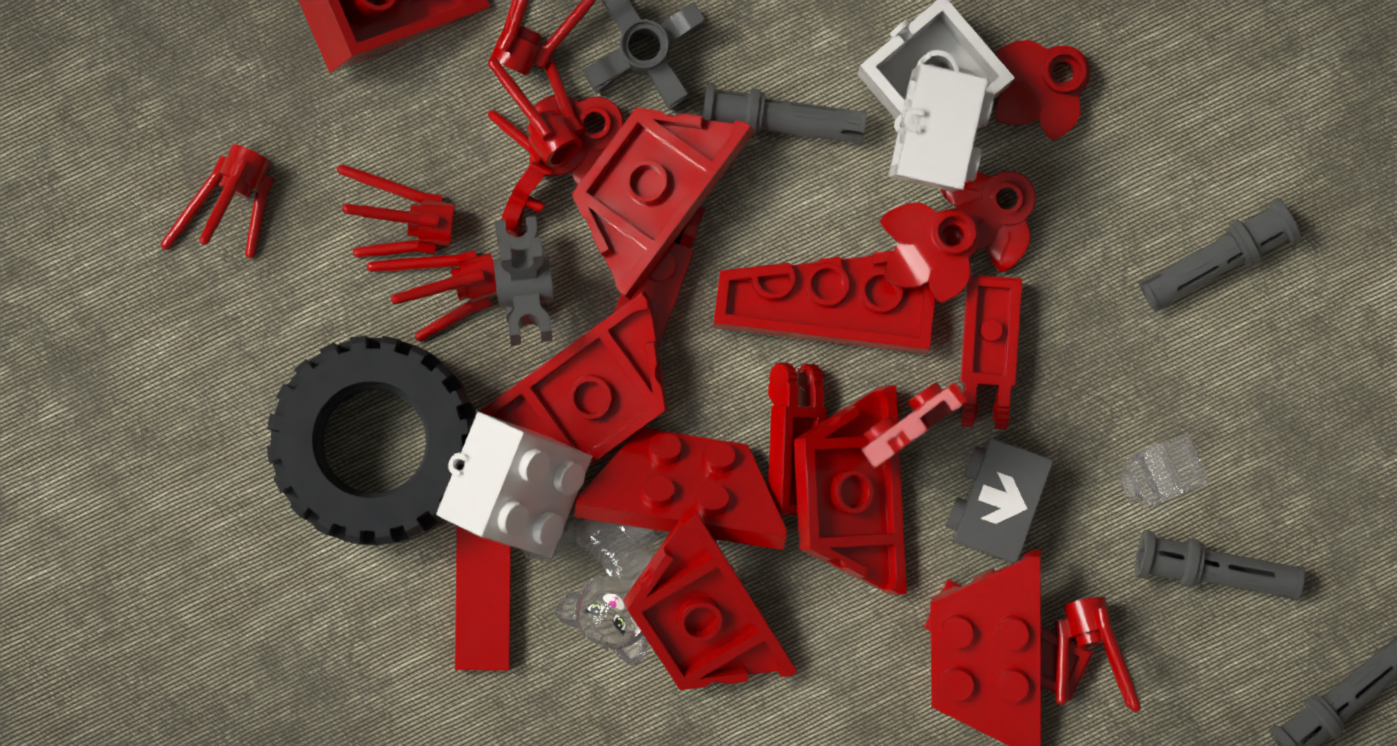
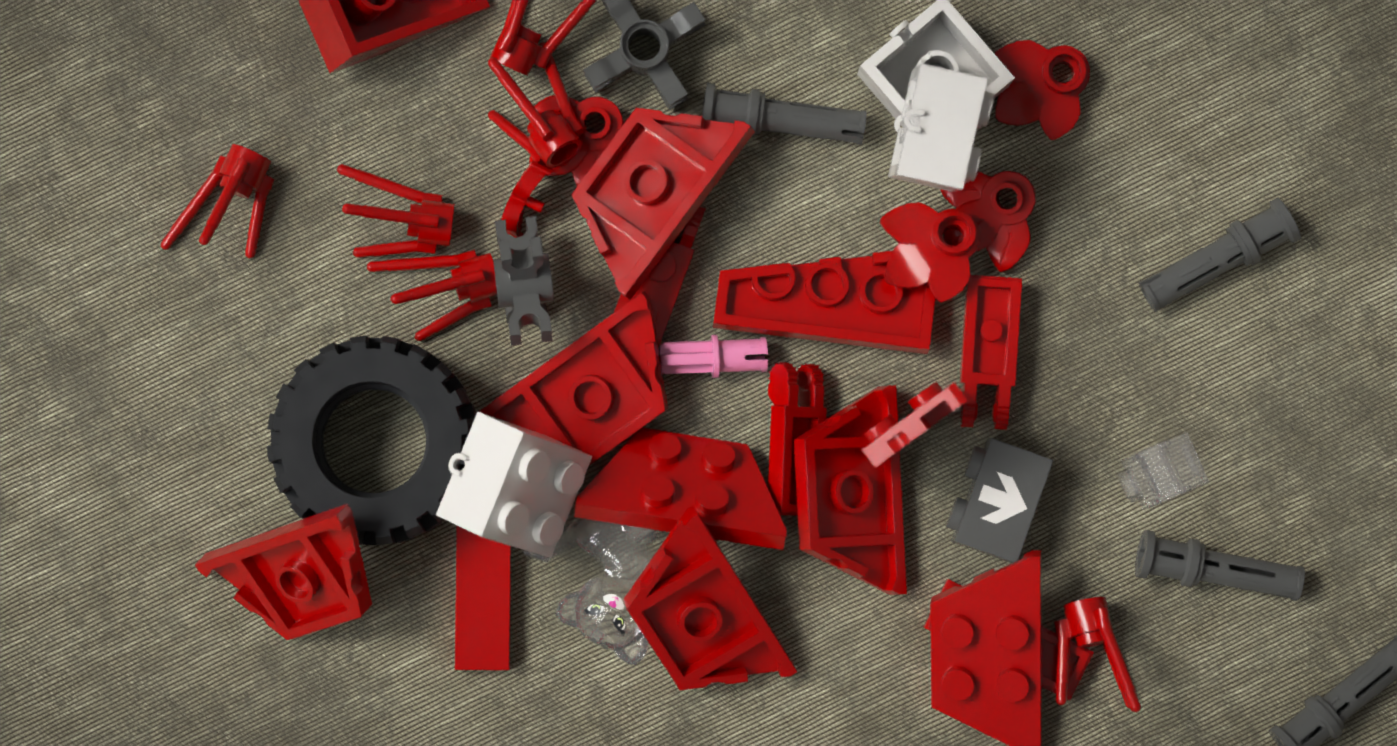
none -> red wing [195,504,372,640]
none -> bright pink axle [659,335,768,378]

